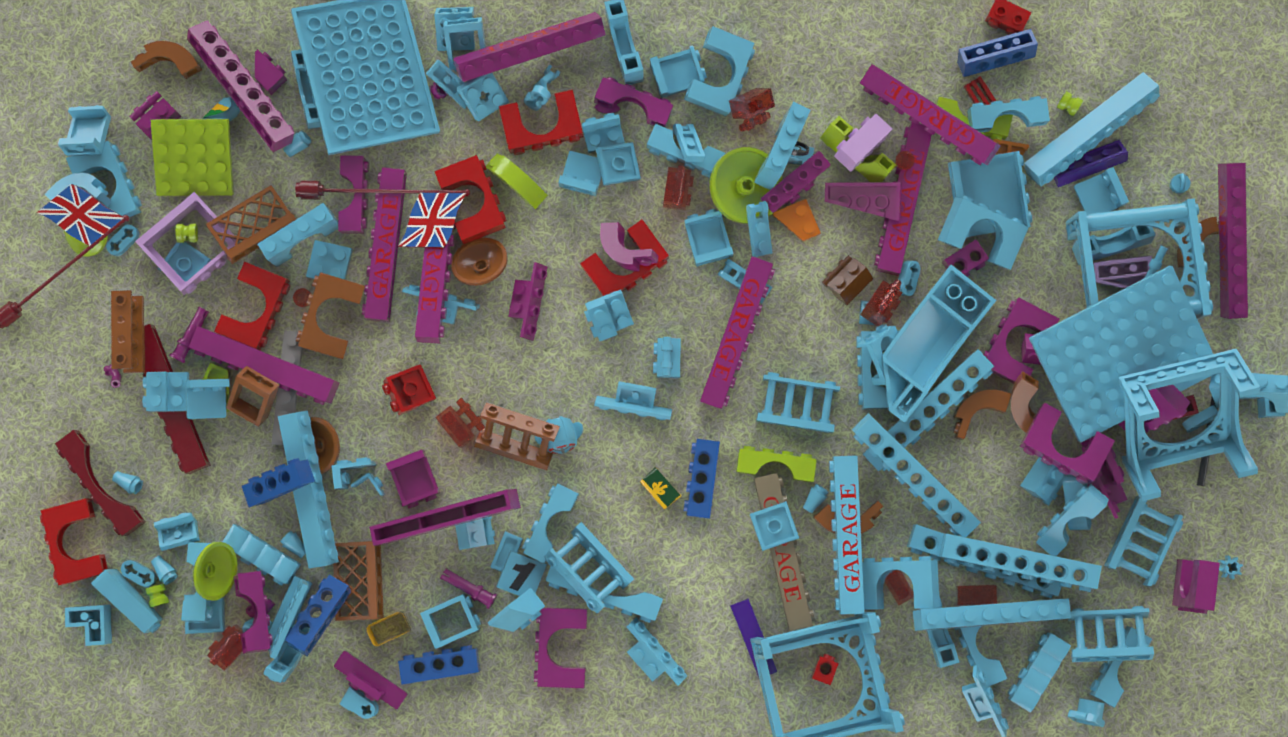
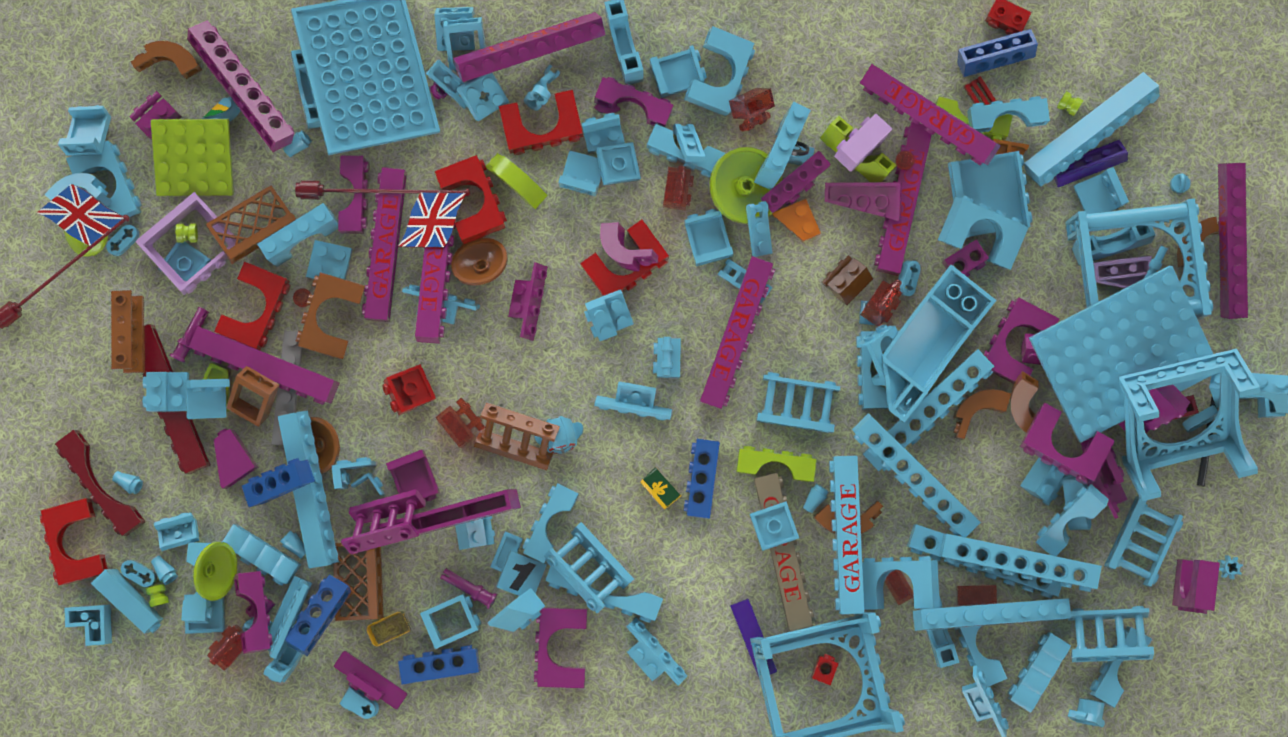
magenta arm [104,364,122,388] -> none
magenta slope [255,49,287,96] -> none
none -> magenta slope [214,428,259,489]
none -> magenta fence [341,489,426,554]

